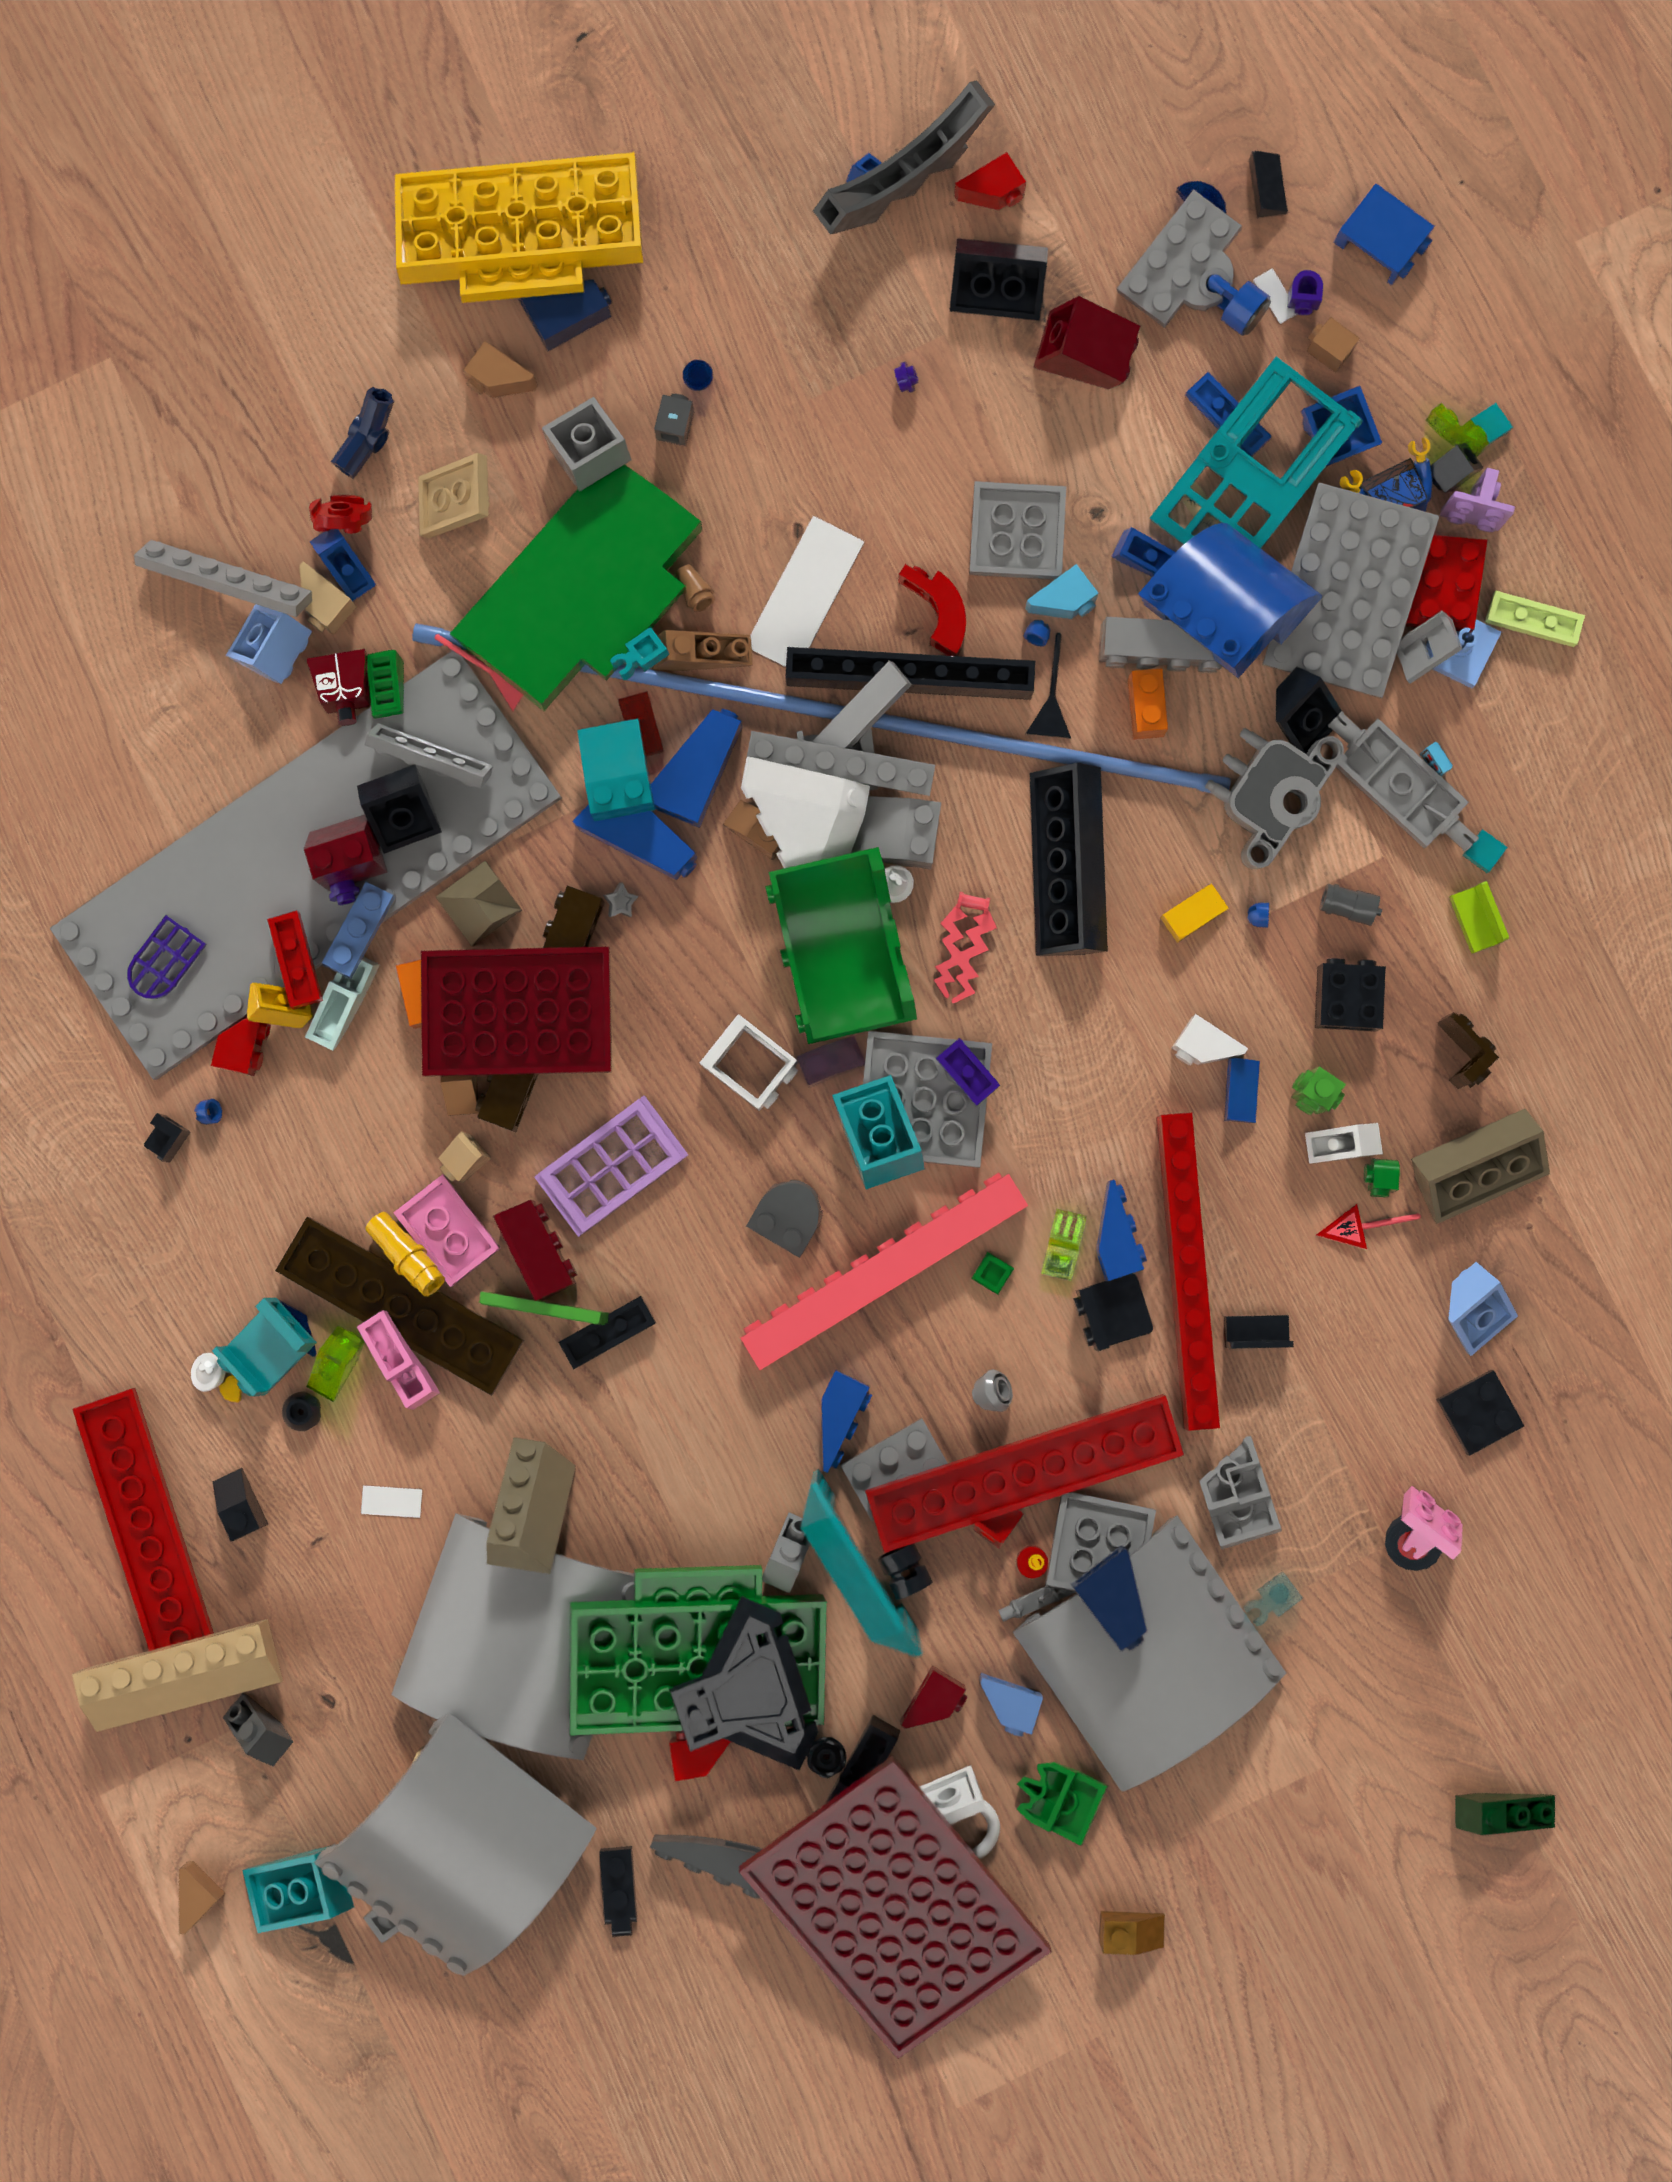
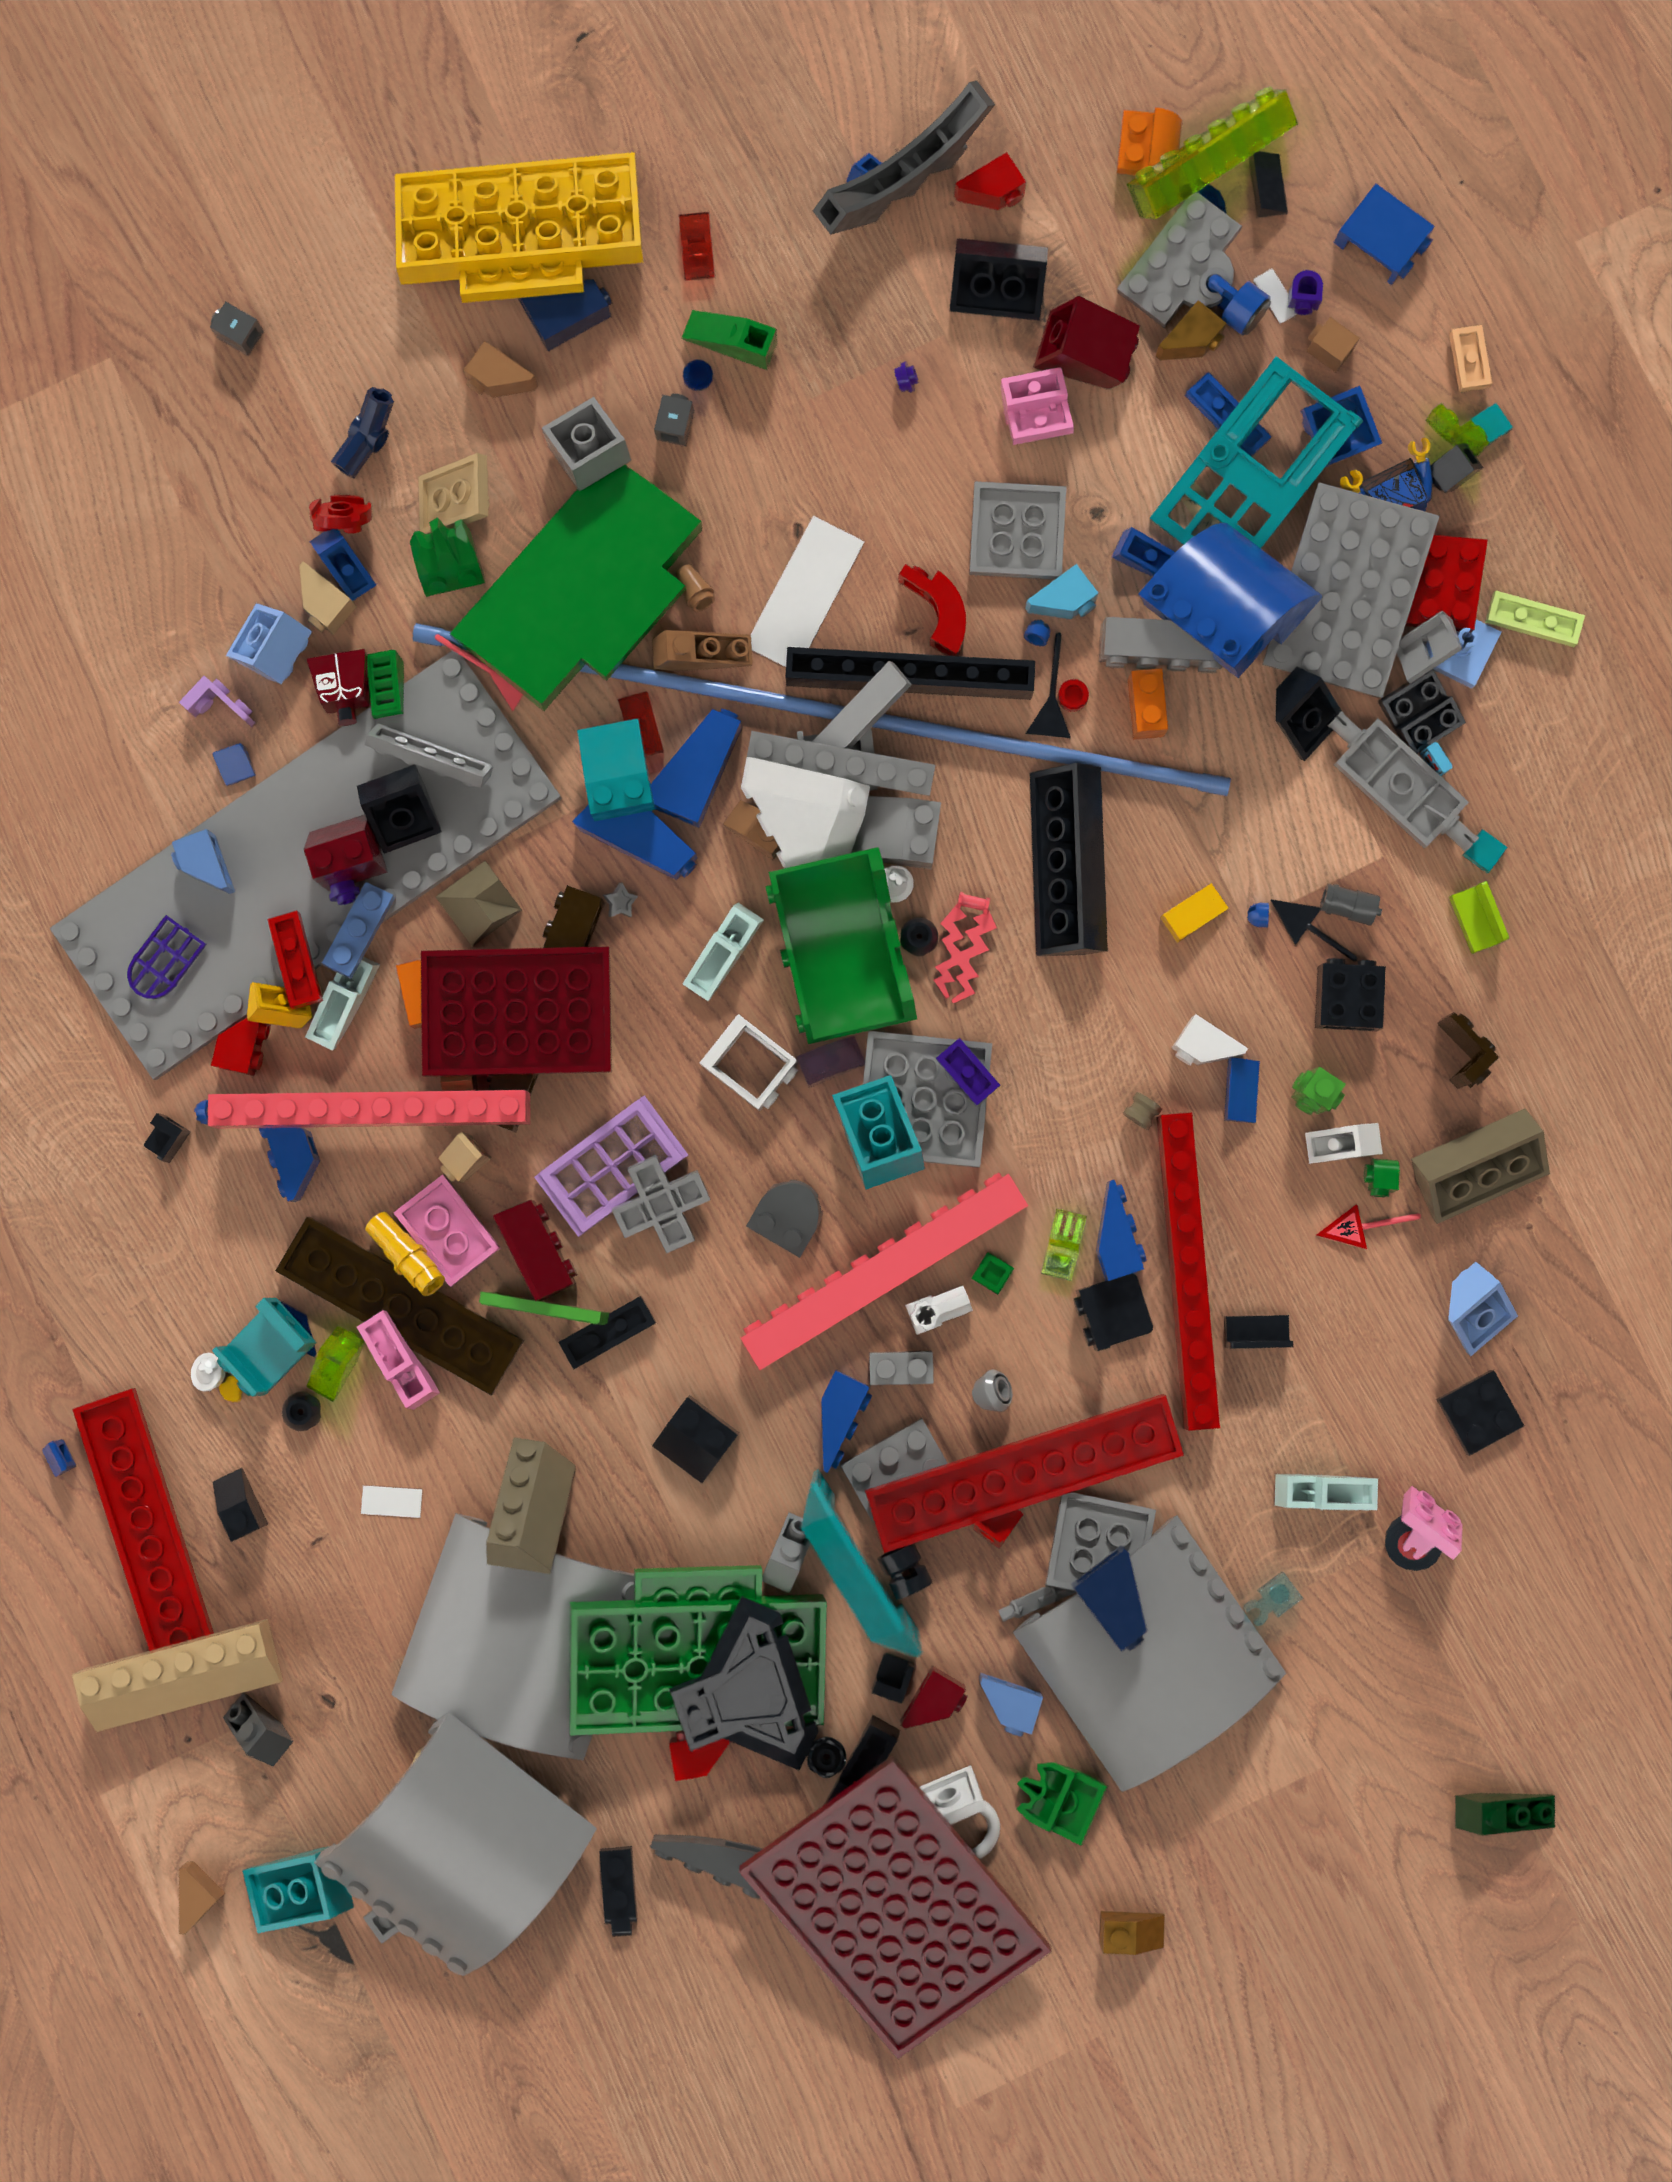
light grey plate [134,540,312,617] -> none
teal plate [610,627,670,681] -> none
red tile [1016,1546,1048,1579] -> none
light grey slope [1199,1436,1282,1550] -> none
light grey piece [1205,728,1344,869] -> none
lavender bracket [1440,468,1515,532] -> none
none -> blue slope [42,1439,76,1477]
none -> medium blue slope [171,829,235,894]
none -> lavender bracket [179,676,256,727]
none -> coral brick [208,1090,530,1129]
none -> dark grey brick [210,302,264,356]
none -> blue slope [212,743,256,786]
none -> blue slope [259,1128,320,1202]
none -> green plate [410,517,485,597]
none -> light grey plate [612,1155,711,1254]
none -> black slope [652,1395,740,1483]
none -> clear red slope [679,212,715,281]
none -> green slope [682,310,778,370]
none -> light aqua slope [683,903,764,1001]
none -> light grey brick [869,1351,934,1385]
none -> black panel [872,1653,915,1704]
none -> black plate [900,917,938,956]
none -> white piece [905,1286,973,1335]
none -> bright pink brick [1001,367,1074,445]
none -> red tile [1058,679,1089,712]
none -> orange brick [1116,107,1182,185]
none -> dark tan wheel [1123,1092,1162,1130]
none -> clear neon green brick [1127,87,1298,219]
none -> pearl gold slope [1155,300,1227,360]
none -> black piece [1271,900,1358,962]
none -> light aqua slope [1275,1474,1378,1510]
none -> black slope [1378,669,1466,754]
none -> light nougat plate [1449,325,1492,392]

